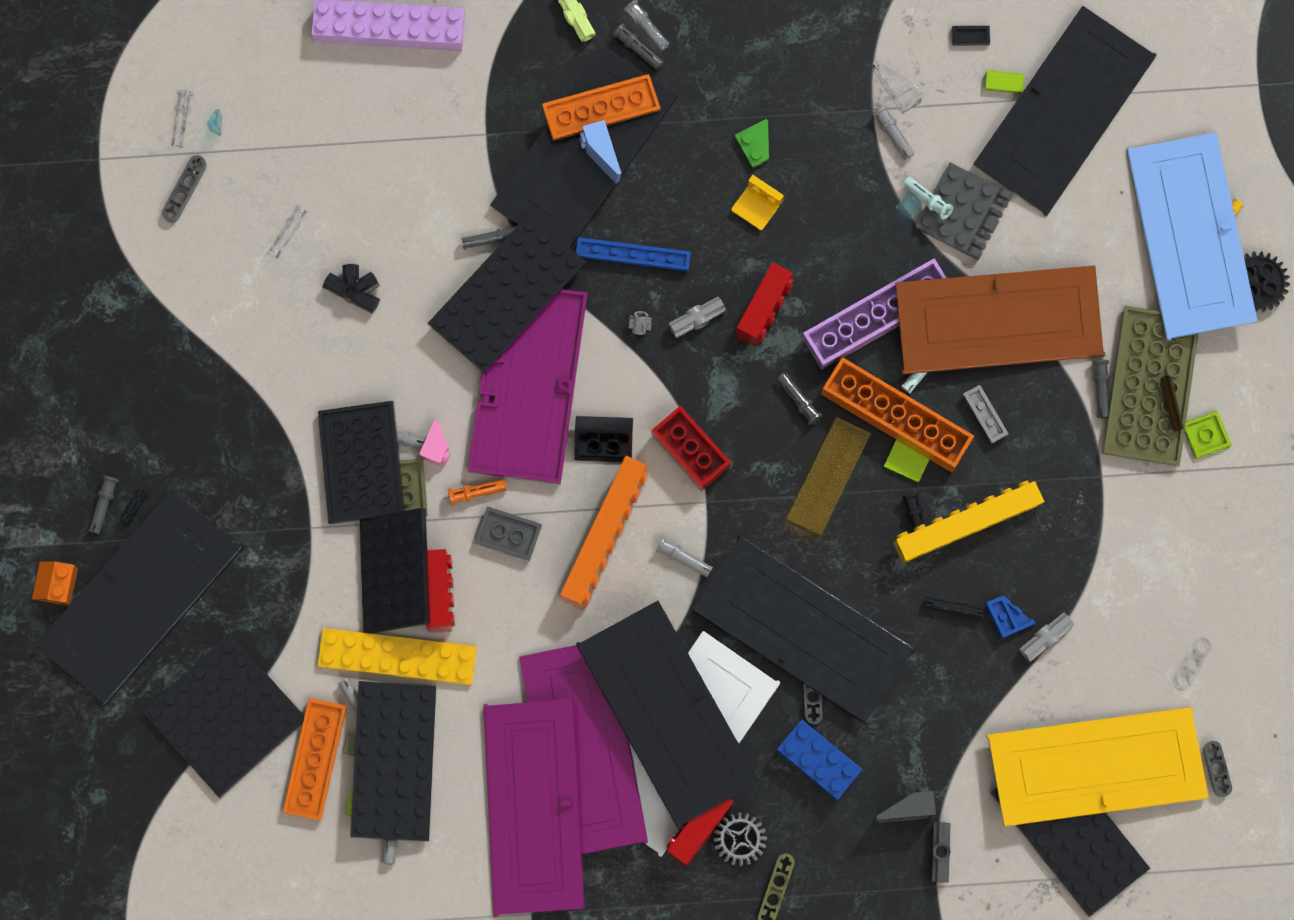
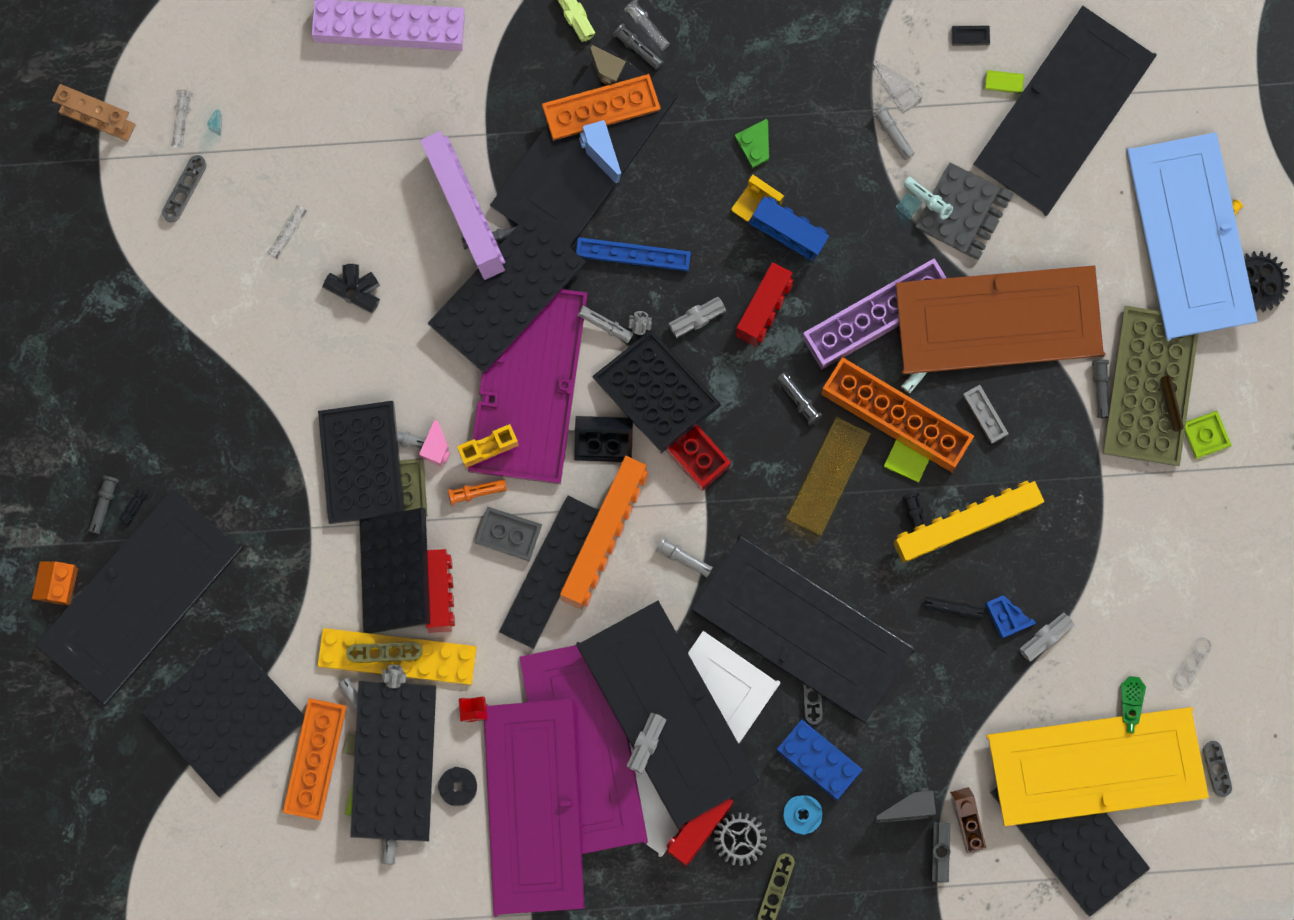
none -> medium nougat fence [52,84,136,142]
none -> olive beam [346,642,423,663]
none -> light grey gear [381,665,407,688]
none -> lavender brick [420,131,506,280]
none -> black plate [438,767,478,806]
none -> yellow arch [457,424,519,468]
none -> red panel [459,696,487,722]
none -> black plate [499,495,600,650]
none -> light grey pin [577,305,633,343]
none -> dark tan slope [590,45,626,85]
none -> black plate [592,330,721,454]
none -> light grey piece [626,713,667,774]
none -> blue brick [748,197,829,262]
none -> dark azure plate [783,795,822,835]
none -> reddish brown slope [950,787,986,853]
none -> green piece [1120,676,1146,734]

